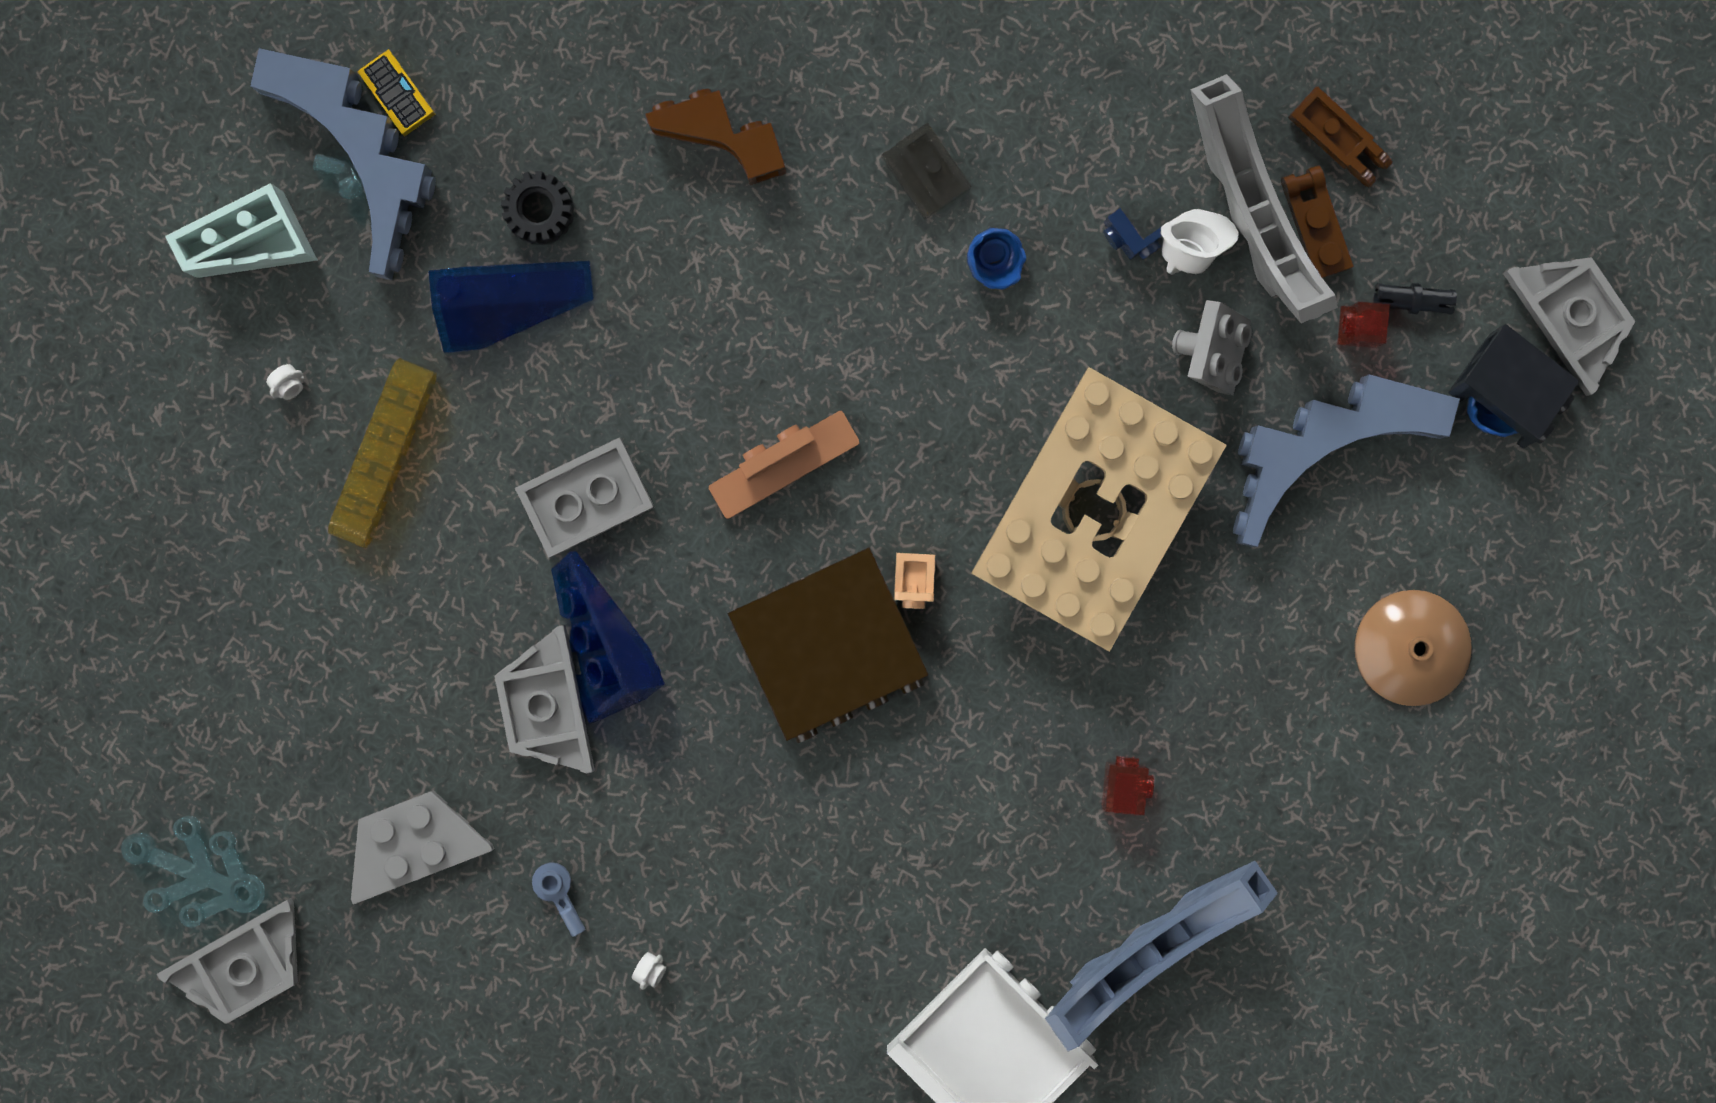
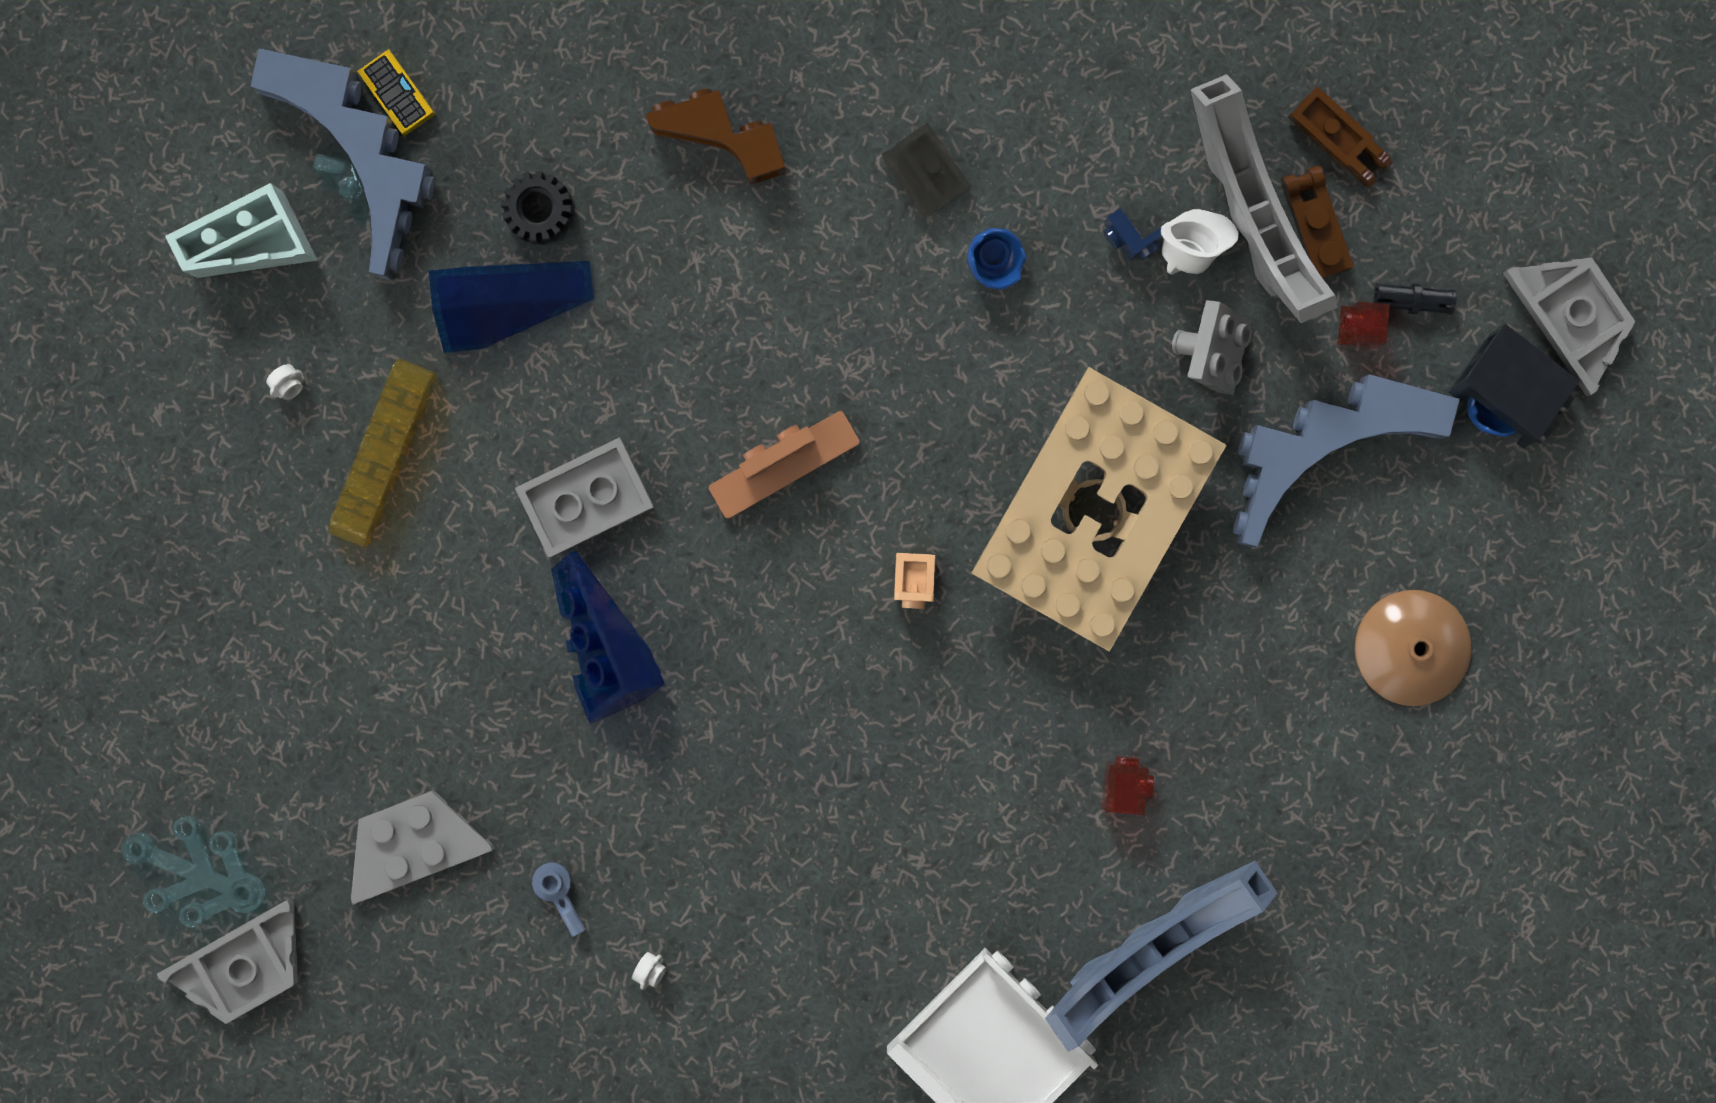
light grey wing [494,625,595,773] -> none
dark brown panel [727,547,928,743] -> none

